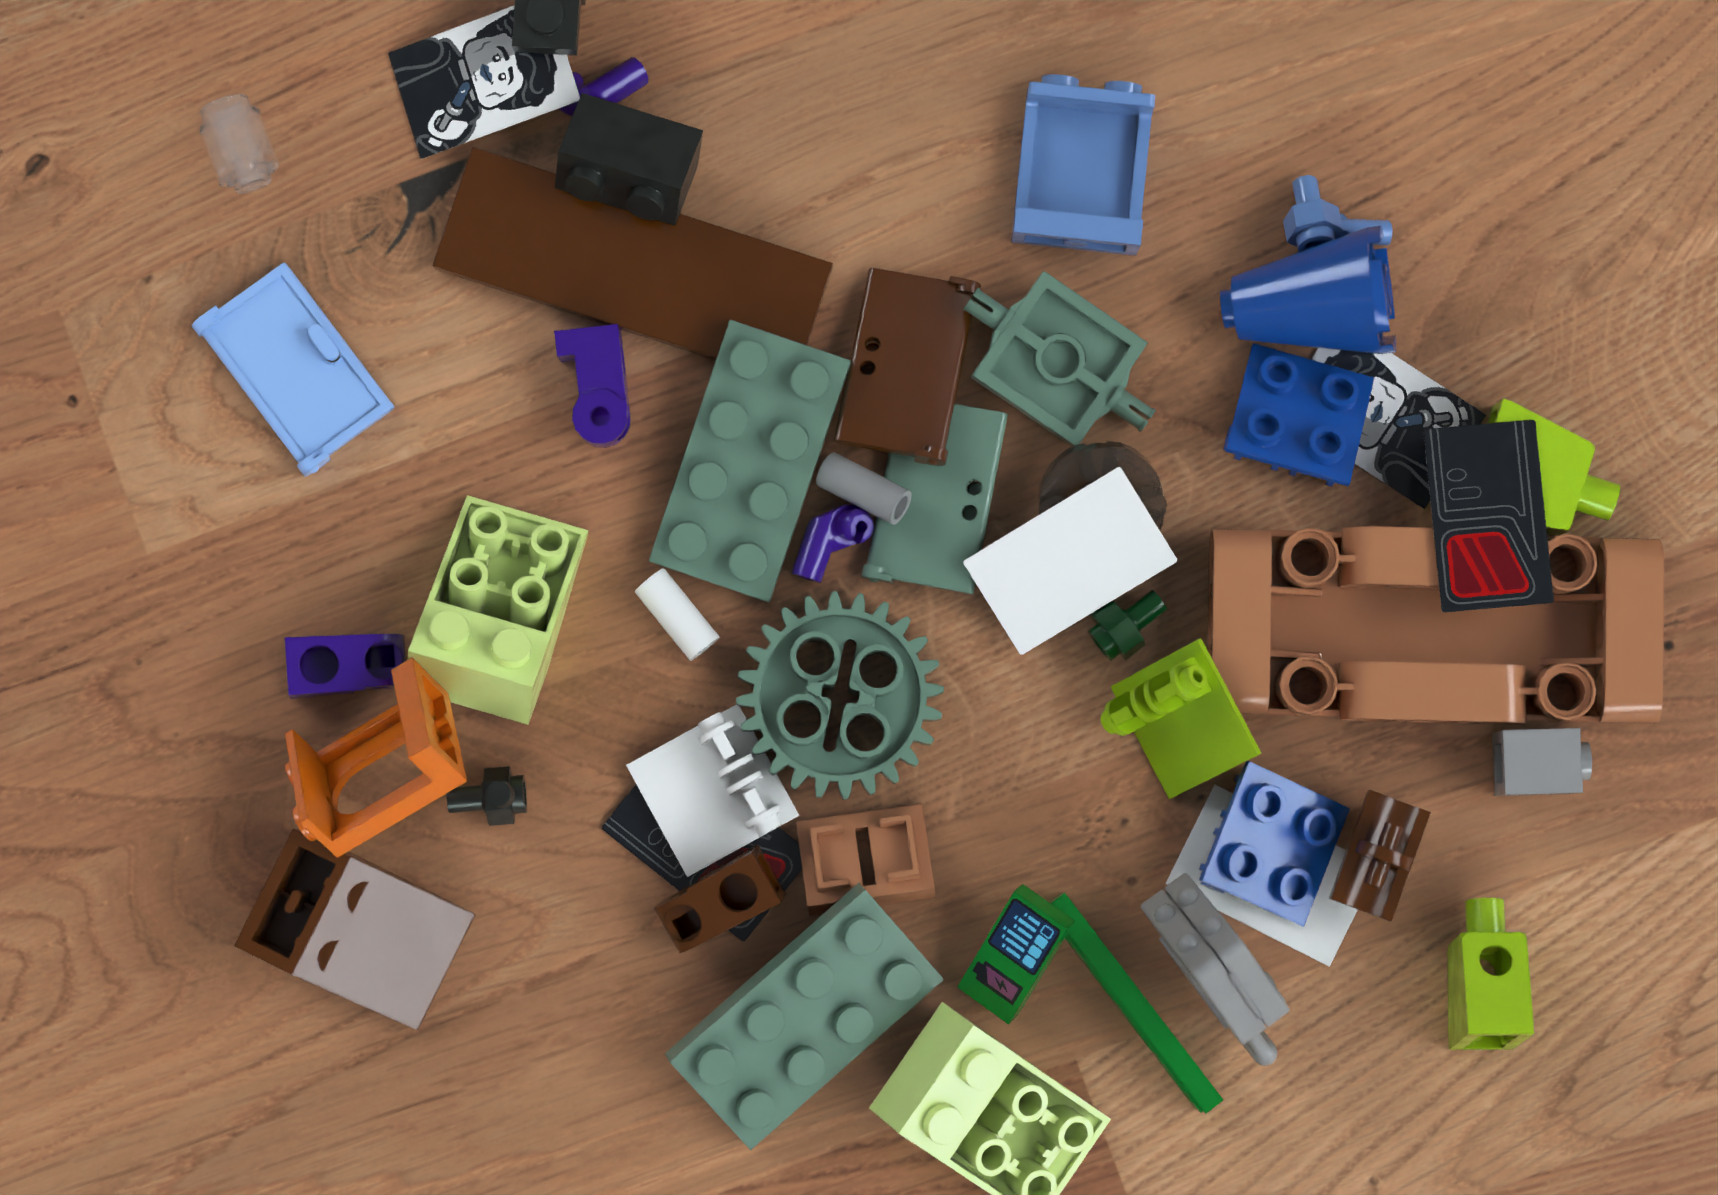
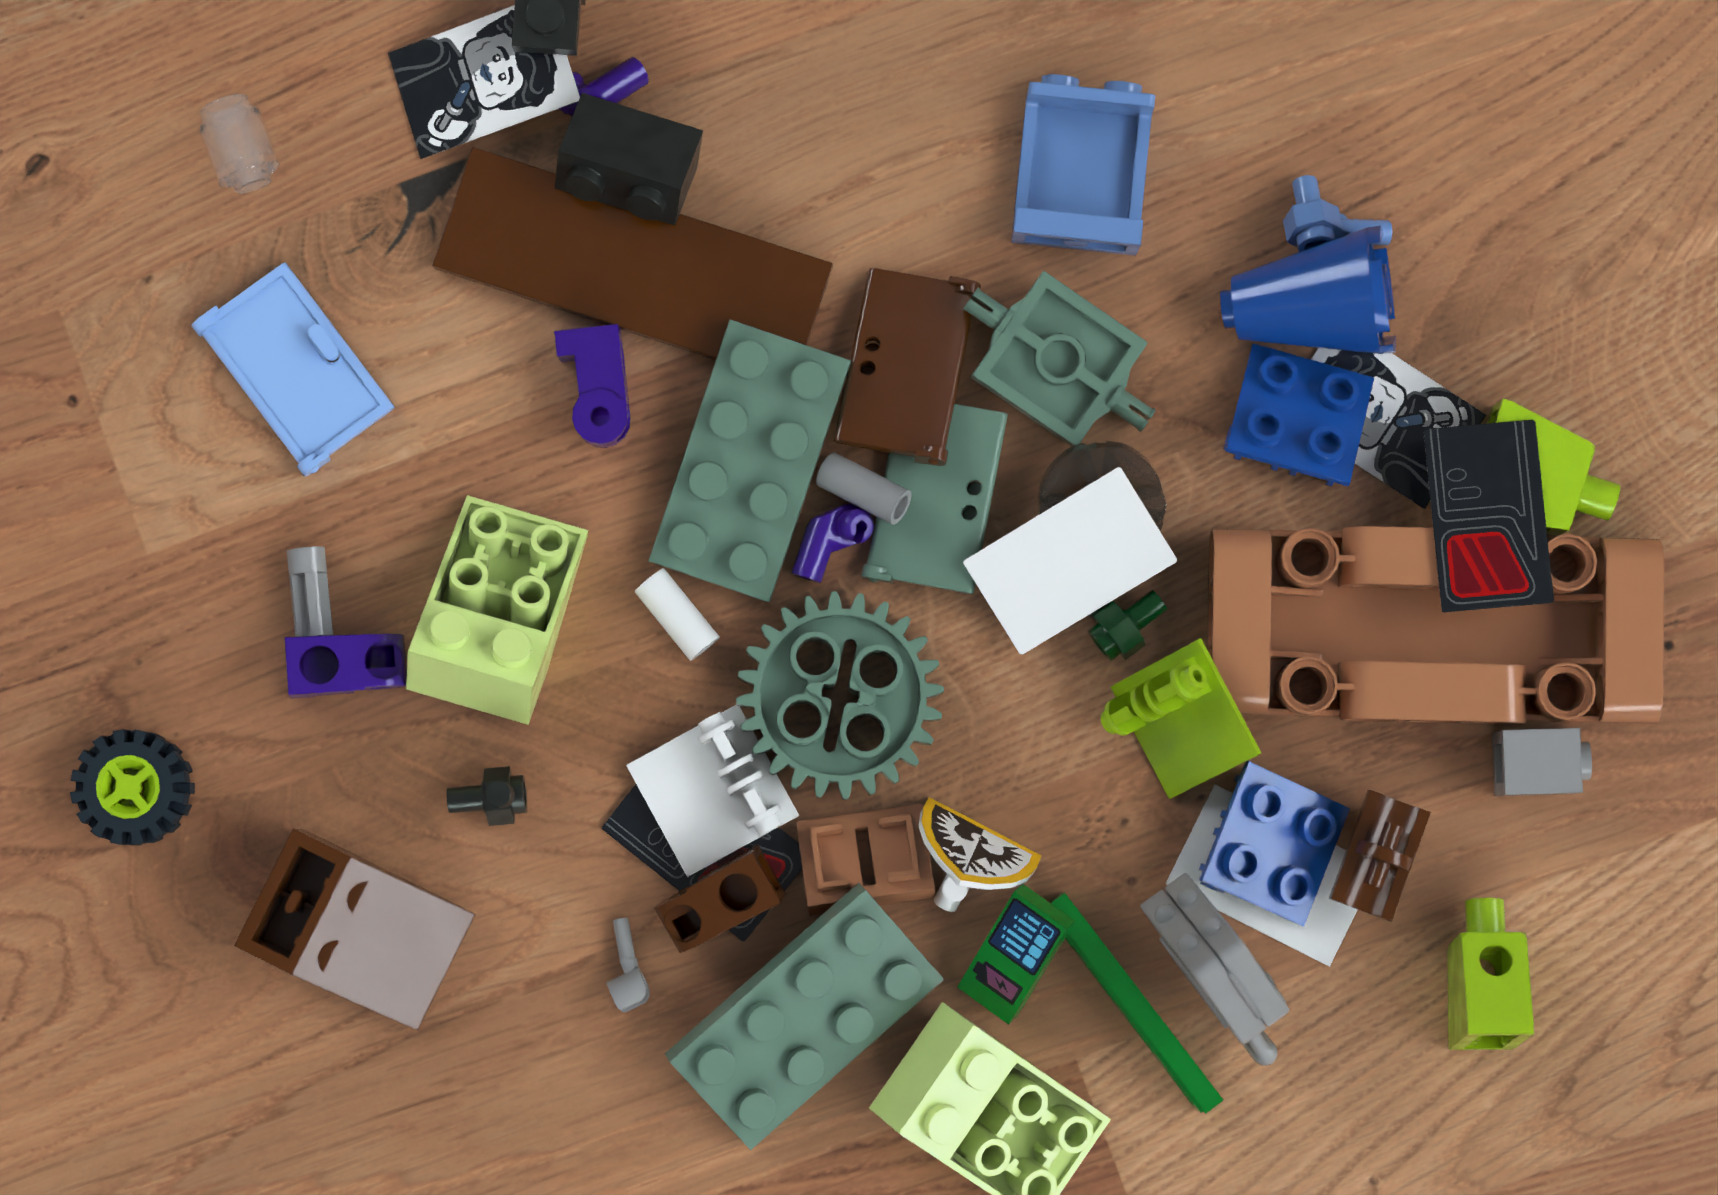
orange panel [285,657,467,858] -> none
none -> black wheel [70,729,195,845]
none -> light grey piece [287,546,333,637]
none -> light grey hand [606,918,650,1013]
none -> shield [919,797,1042,912]

